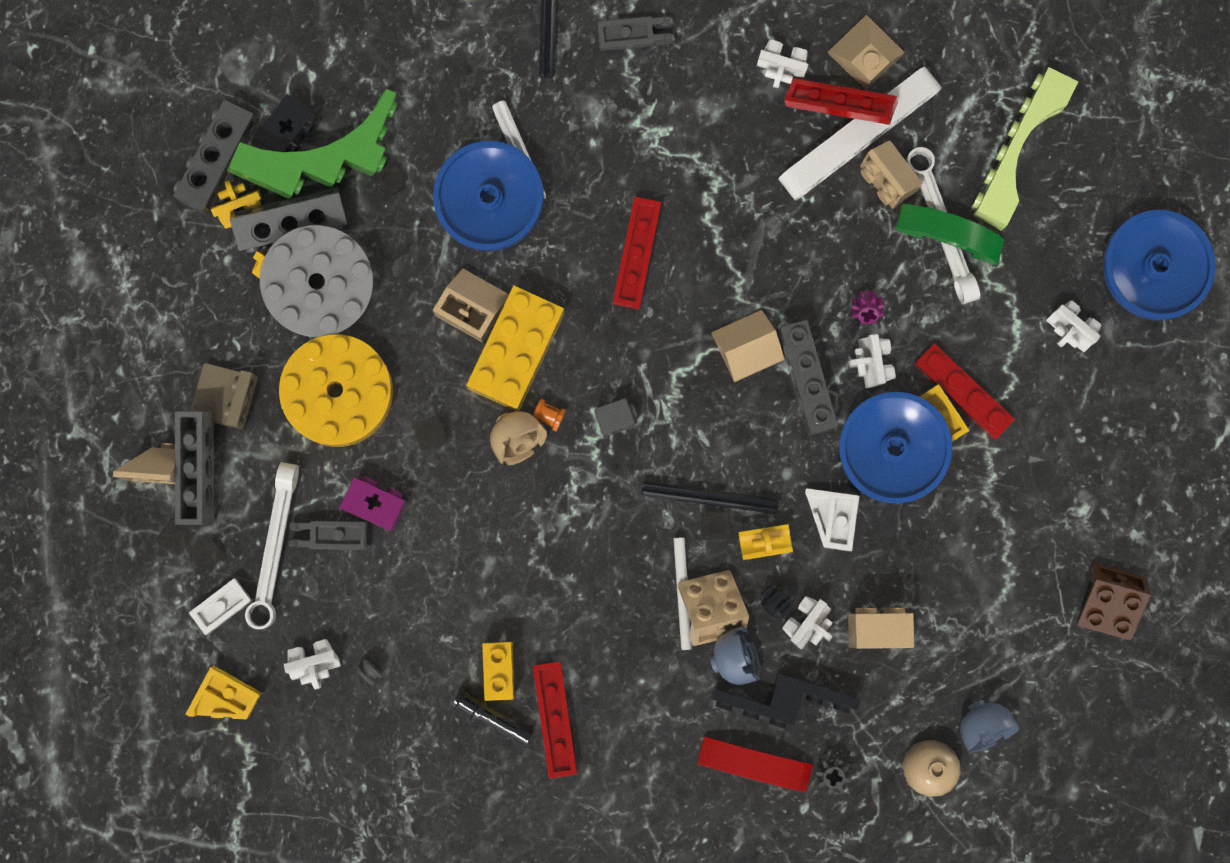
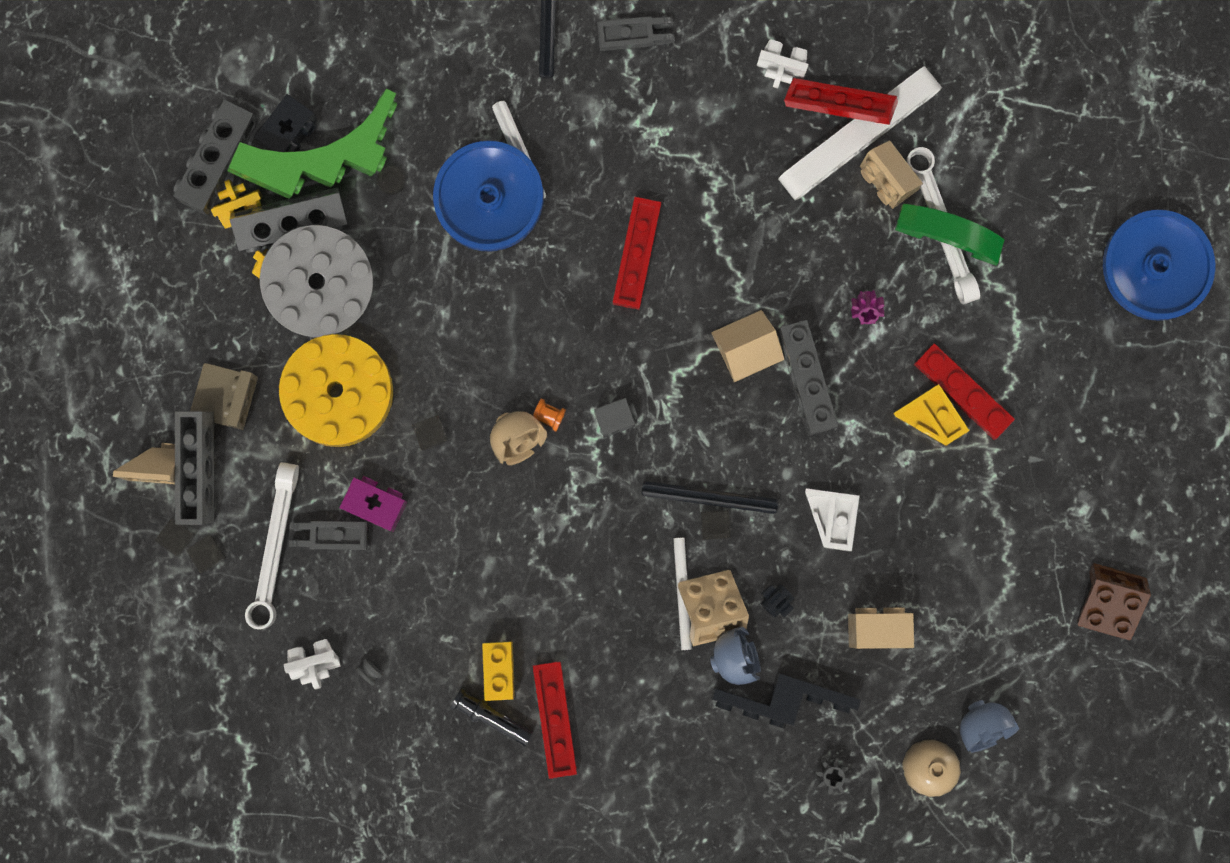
yellow wing [186,666,262,719] -> none
white plate [189,578,253,635] -> none
tan slope [433,269,509,343] -> none
yellow brick [466,285,565,412] -> none
red slope [697,736,813,792] -> none
yellow hips [738,524,793,560] -> none
white hips [782,596,833,650] -> none
tan slope [828,15,905,90] -> none
blue dish [839,392,952,504] -> none
white hips [849,334,896,388] -> none
yellowish green arch [972,67,1078,231] -> none
white hips [1046,301,1101,352] -> none

